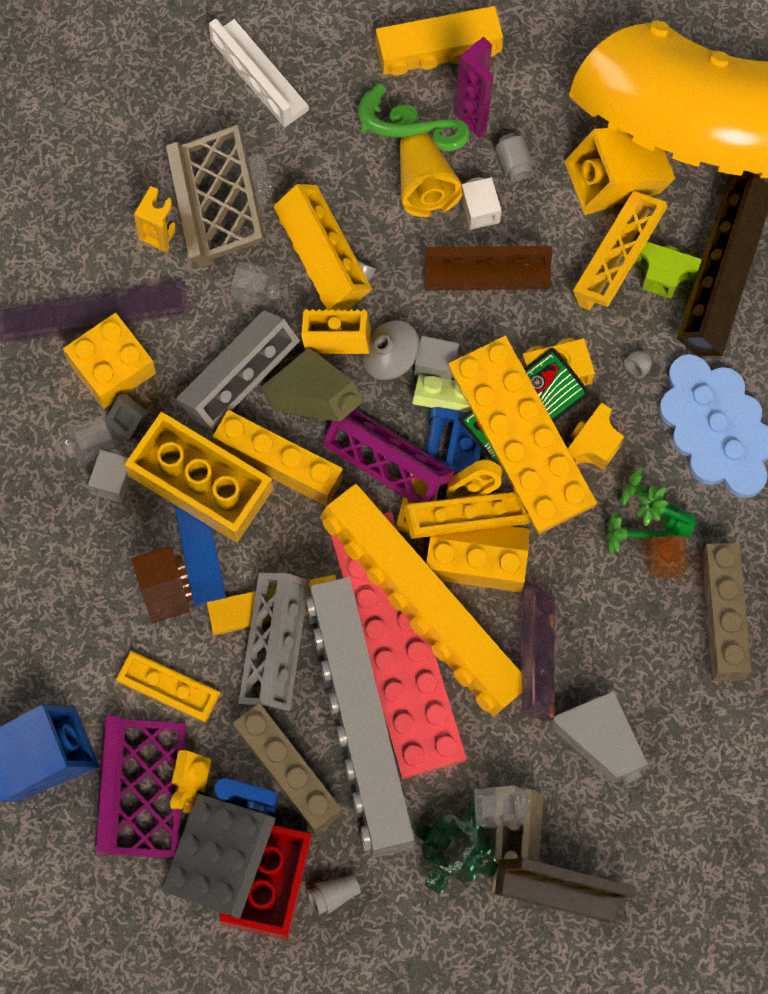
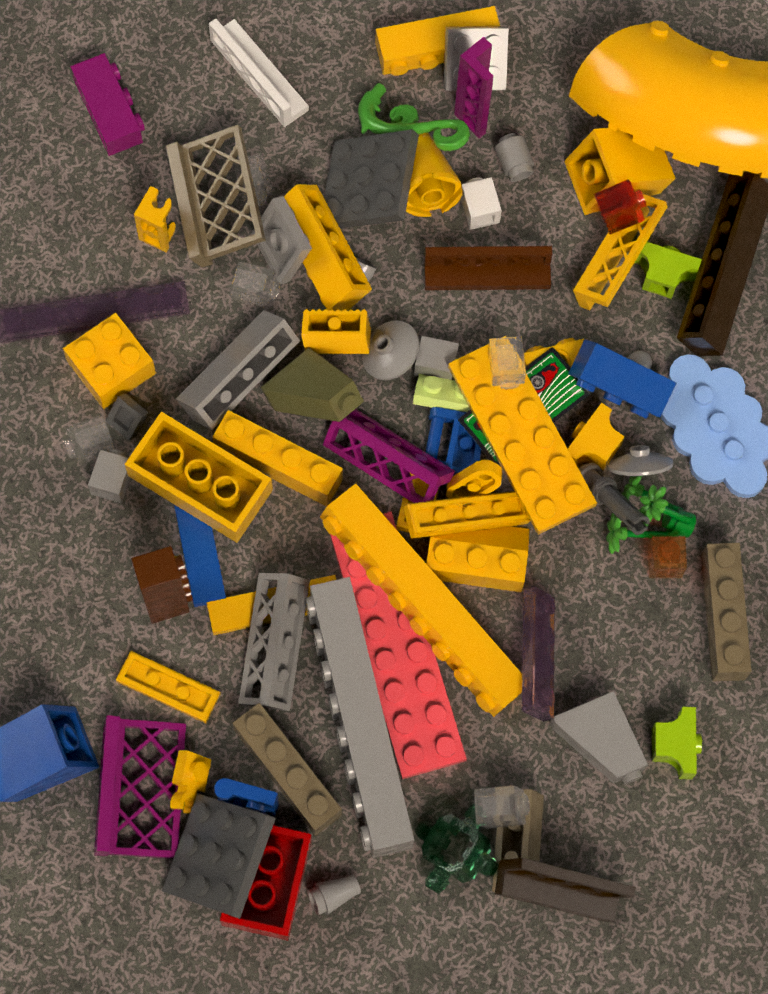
none -> magenta brick [70,53,145,156]
none -> light grey plate [251,196,312,285]
none -> dark grey plate [324,129,419,228]
none -> light grey plate [444,26,509,91]
none -> clear brick [488,336,526,389]
none -> blue brick [568,339,677,419]
none -> dark grey pin [579,462,650,535]
none -> clear red brick [594,179,647,235]
none -> light grey dish [608,445,673,476]
none -> lime brick [652,707,702,780]

